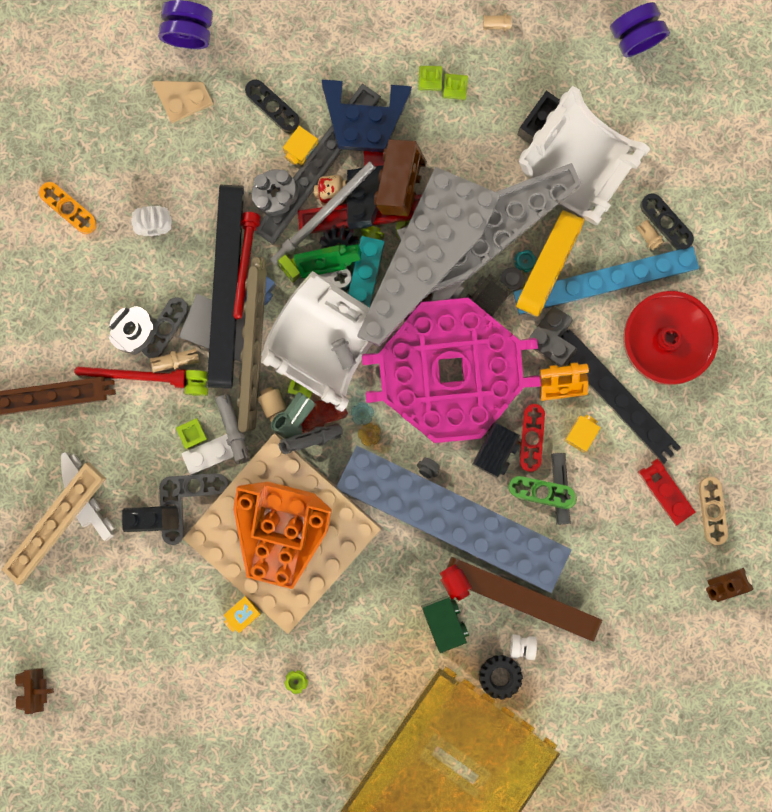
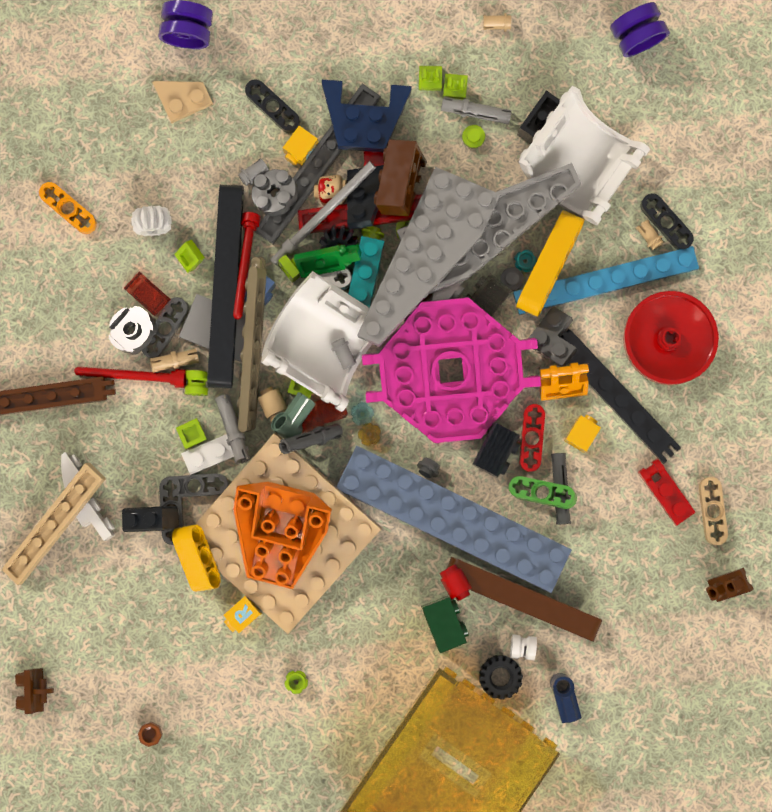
none -> clear red tile [124,271,171,316]
none -> dark orange tile [138,722,163,747]
none -> yellow beam [172,524,221,592]
none -> lime plate [174,239,205,273]
none -> light grey pin [238,158,269,186]
none -> light grey pin [441,96,512,125]
none -> lime plate [462,125,485,148]
none -> dark blue piece [550,673,582,723]

